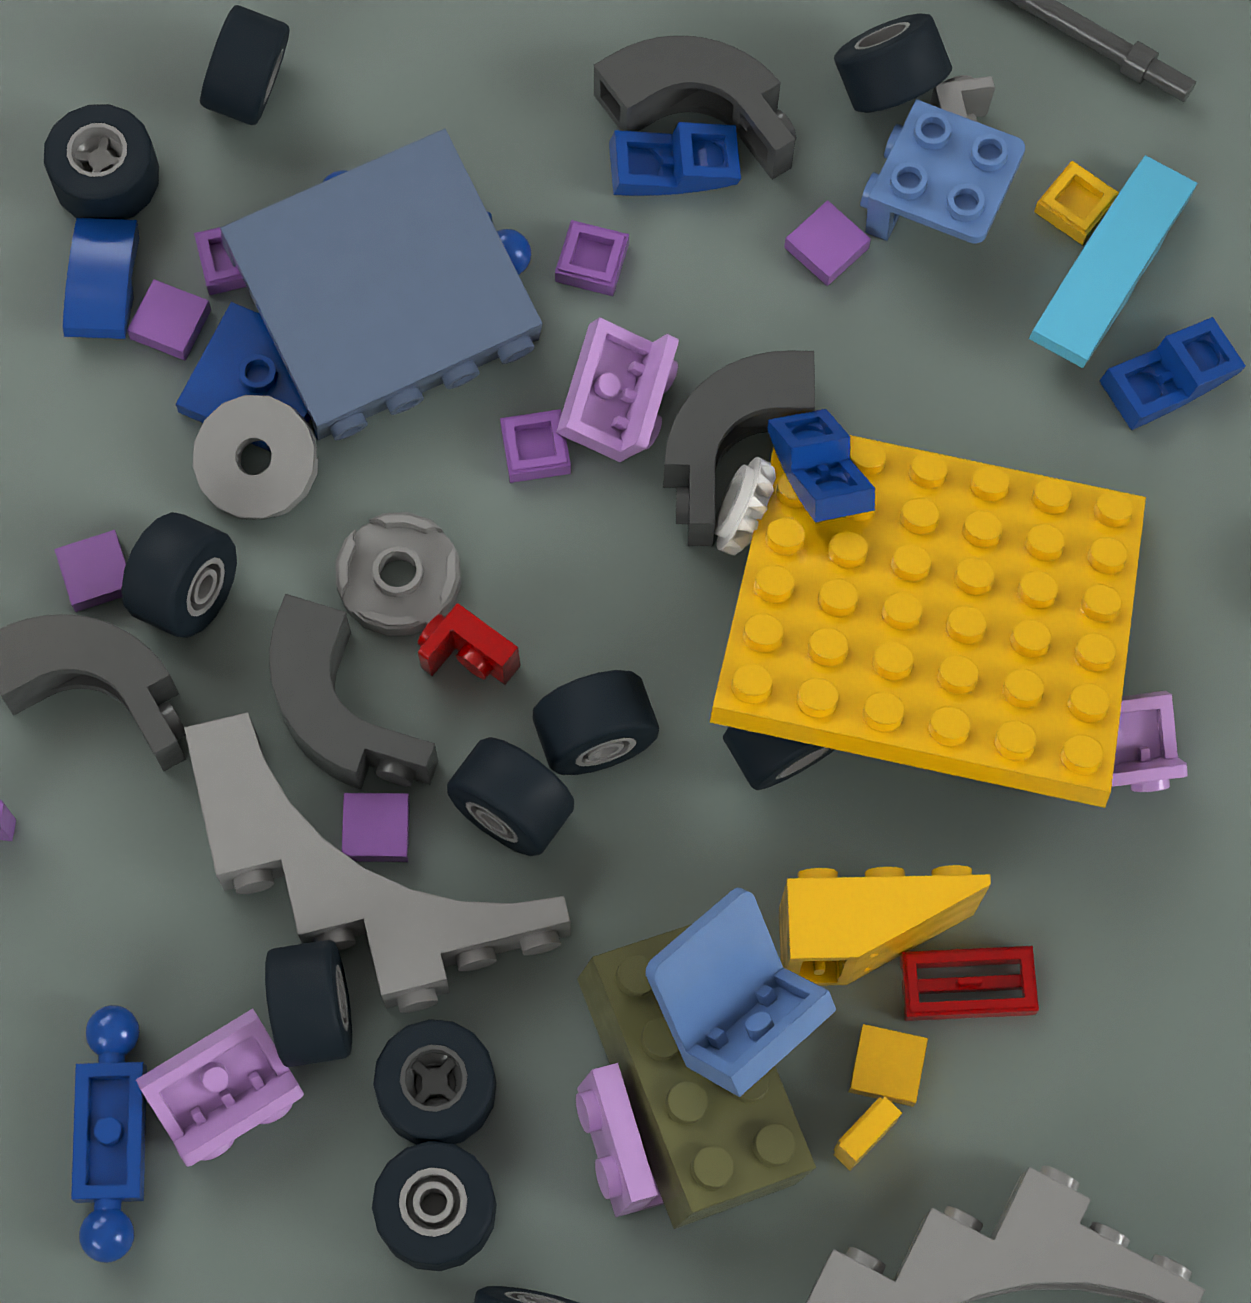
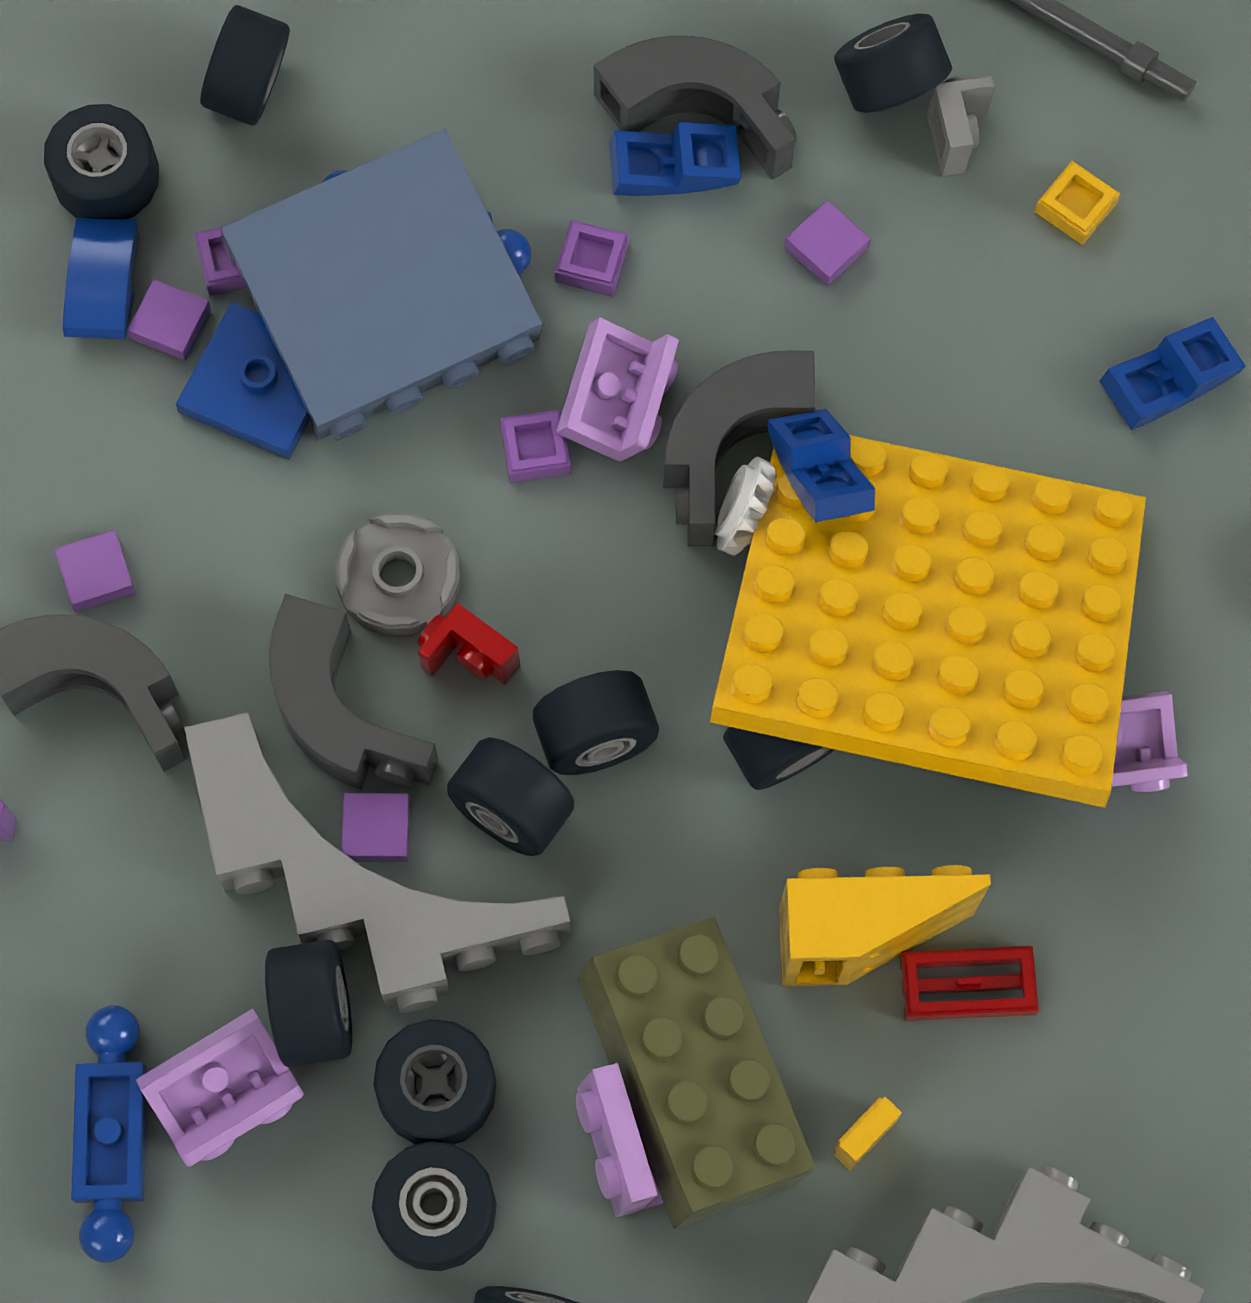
black wheel [121,512,237,638] -> none
light grey tile [193,395,319,520] -> none
medium blue bracket [646,888,836,1097] -> none
yellow tile [848,1024,928,1107] -> none
medium blue bracket [860,99,1025,244] -> none
medium azure slope [1029,155,1198,368] -> none

